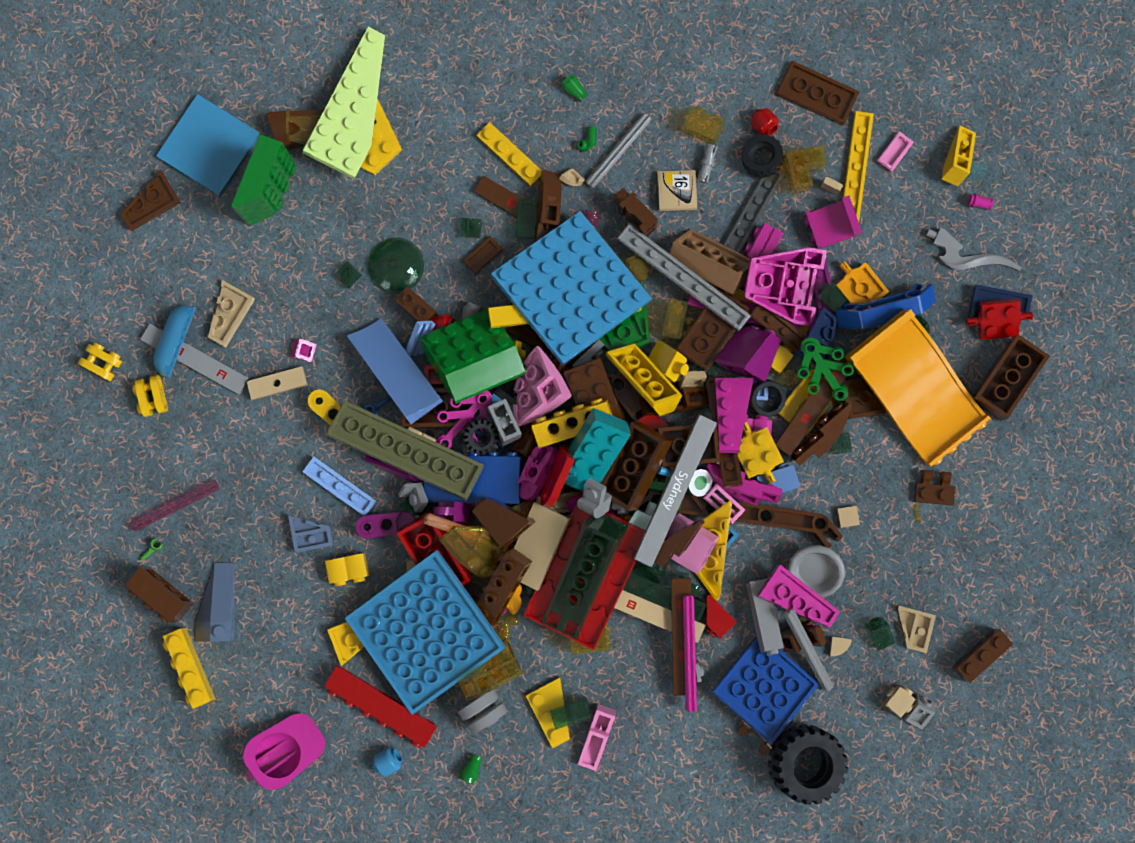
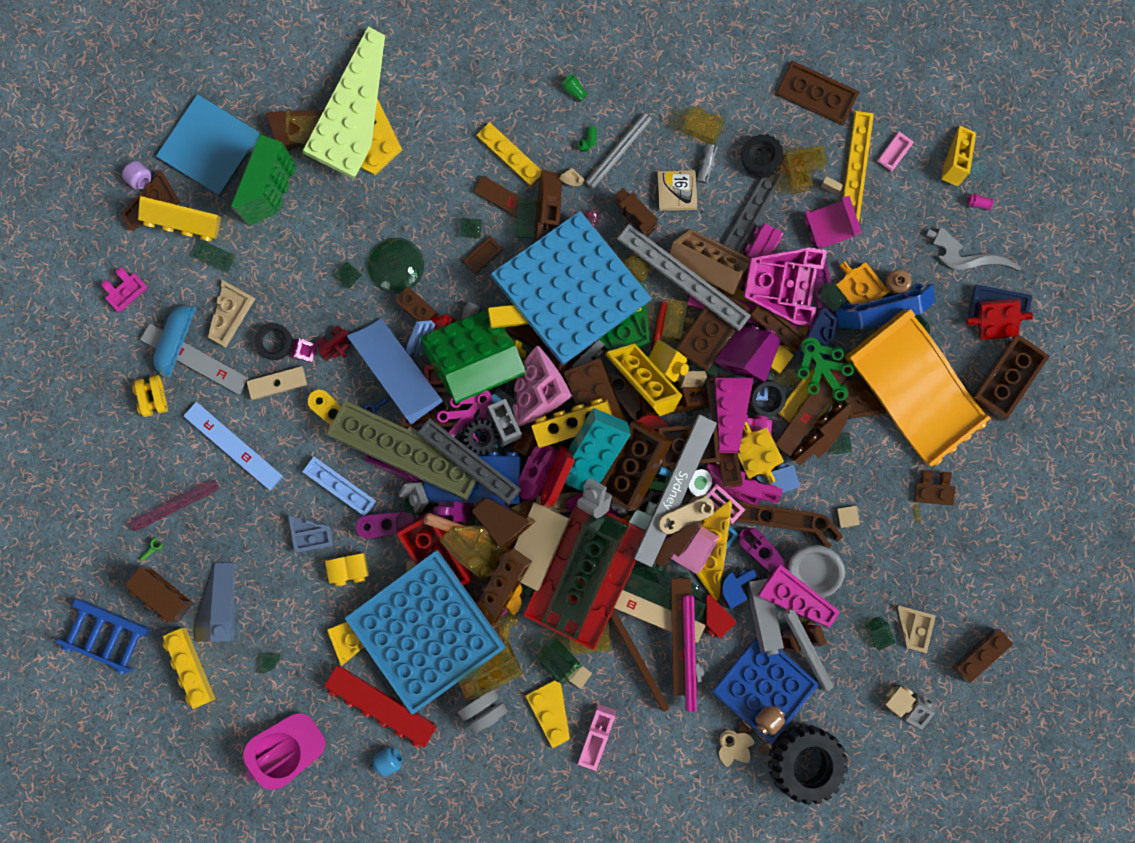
yellow brick [77,342,122,381] -> none
green cone [459,754,482,785] -> none
clear green brick [550,697,593,730] -> none
red head [751,108,779,136] -> none
tan tile [829,636,852,656] -> none
none -> blue fence [56,599,151,674]
none -> dark pink plate [101,267,148,313]
none -> lavender head [122,161,151,189]
none -> yellow slope [138,196,222,242]
none -> light blue tile [184,402,283,491]
none -> clear green tile [193,240,236,273]
none -> black tyre [255,323,293,361]
none -> clear green tile [259,654,281,673]
none -> dark red hips [316,326,351,361]
none -> dark grey tile [417,418,521,505]
none -> clear green brick [536,637,582,685]
none -> tan tile [565,661,592,689]
none -> reddish brown tile [610,609,670,712]
none -> red piece [651,301,668,350]
none -> tan piece [658,494,715,534]
none -> tan plate [719,730,755,767]
none -> blue brick [721,568,757,609]
none -> magenta piece [738,528,786,575]
none -> medium nougat head [755,705,785,735]
none -> medium nougat head [885,269,912,295]

